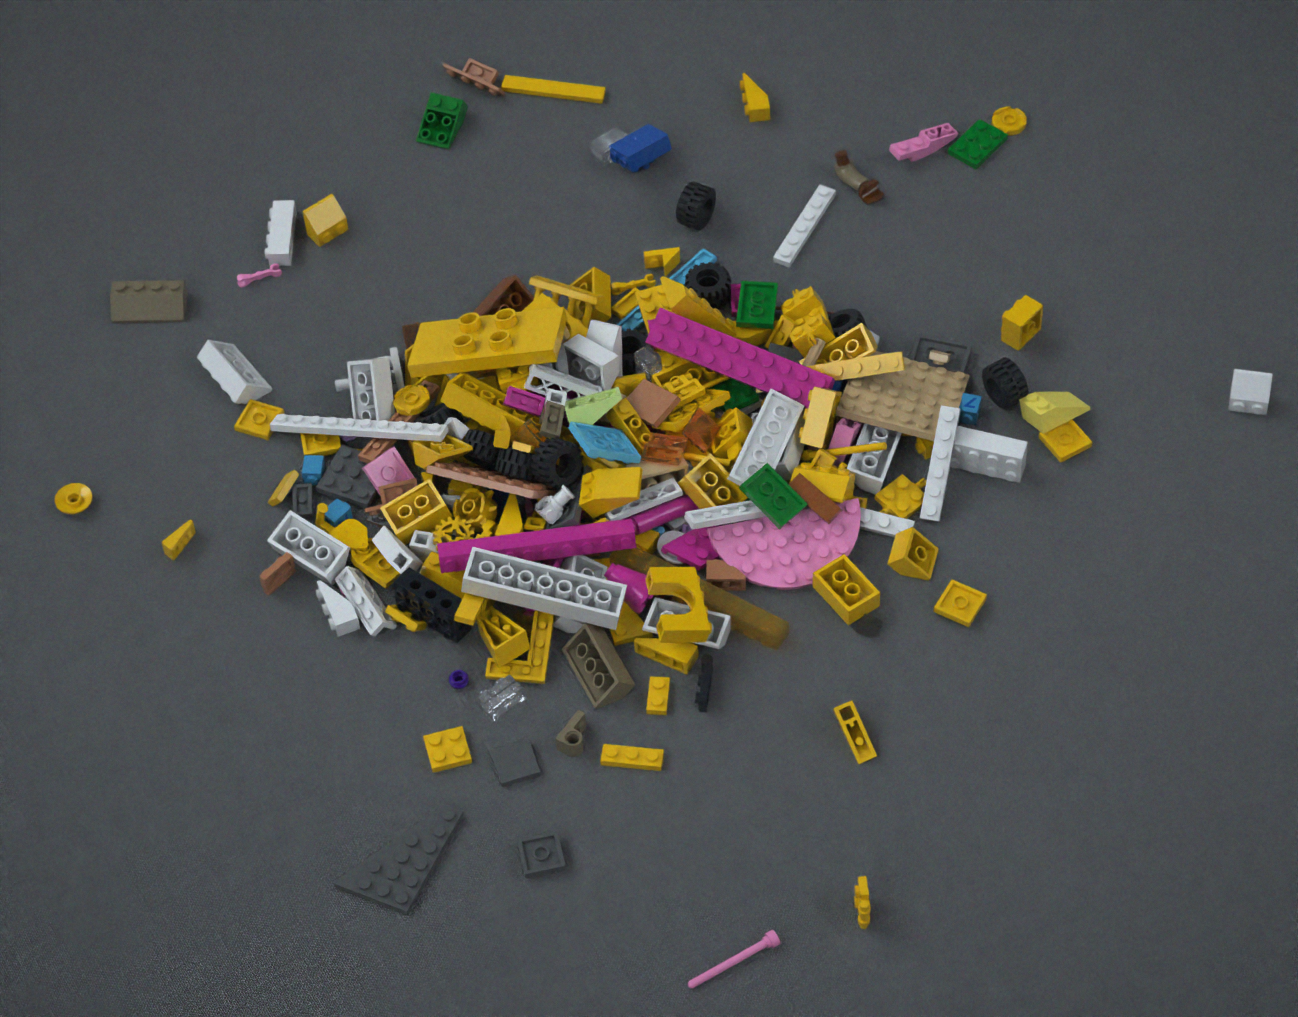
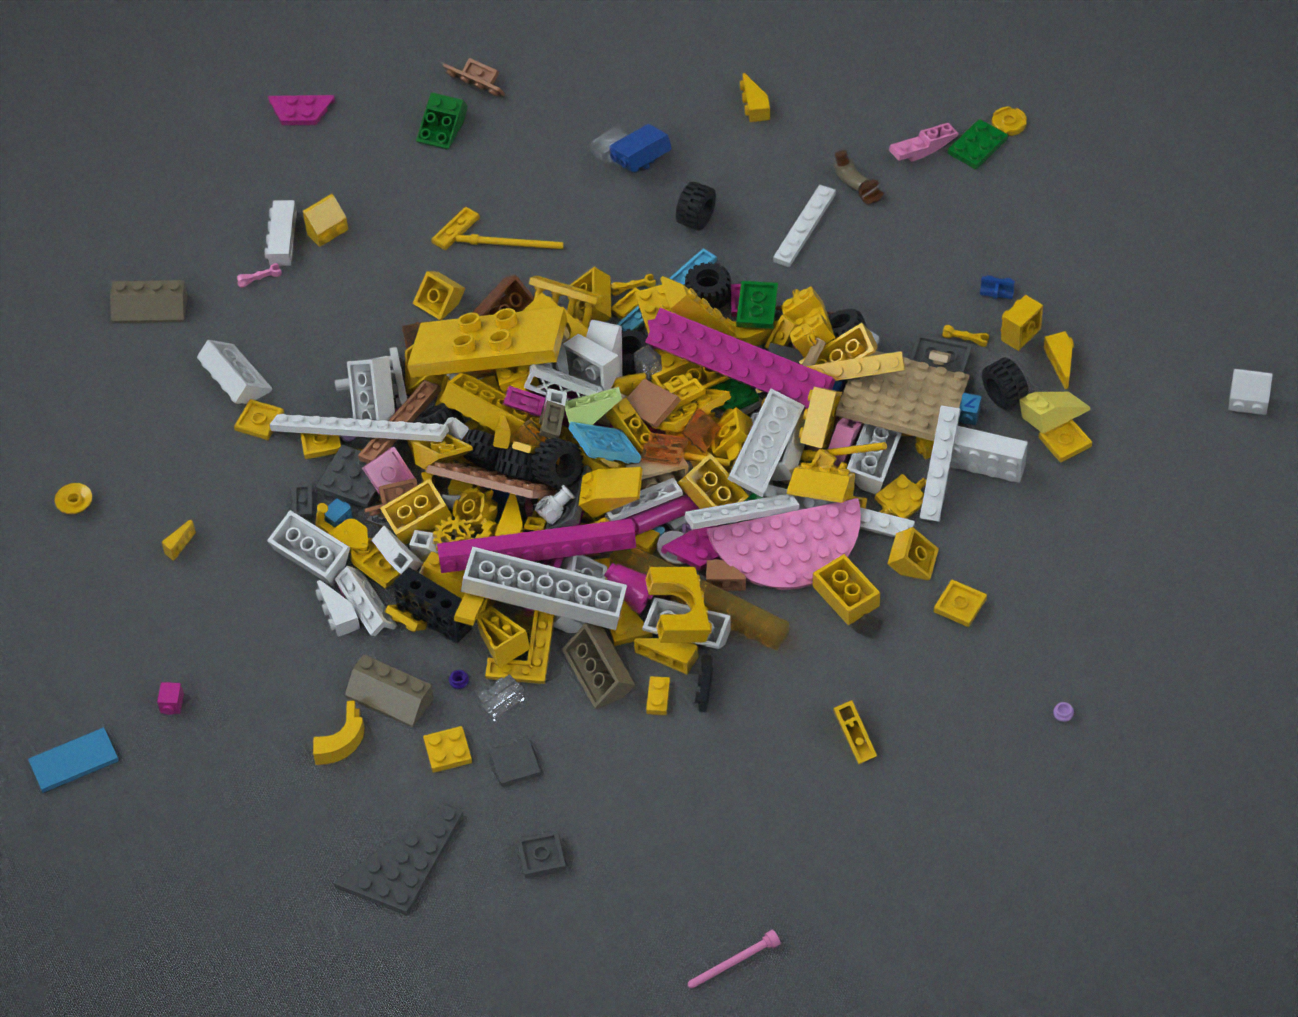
nougat plate [259,552,297,596] -> none
yellow tile [267,470,299,507] -> none
dark azure brick [302,455,326,486] -> none
yellow tile [393,385,431,416] -> none
yellow tile [501,75,606,104] -> none
dark tan plate [555,710,587,757] -> none
yellow plate [600,744,664,771] -> none
yellow slope [643,247,680,277] -> none
green plate [739,463,808,530] -> none
dark orange tile [789,473,842,524] -> none
yellow plate [854,876,871,929] -> none
none -> dark azure tile [28,727,119,793]
none -> dark pink brick [157,682,184,715]
none -> dark pink wing [268,95,335,125]
none -> yellow arch [313,701,365,765]
none -> dark tan slope [345,654,434,728]
none -> yellow slope [412,271,466,320]
none -> yellow tile [431,206,480,251]
none -> yellow bar [456,234,564,249]
none -> yellow piece [942,325,989,347]
none -> blue hips [980,275,1015,300]
none -> yellow slope [1044,331,1074,389]
none -> lavender plate [1053,702,1074,722]

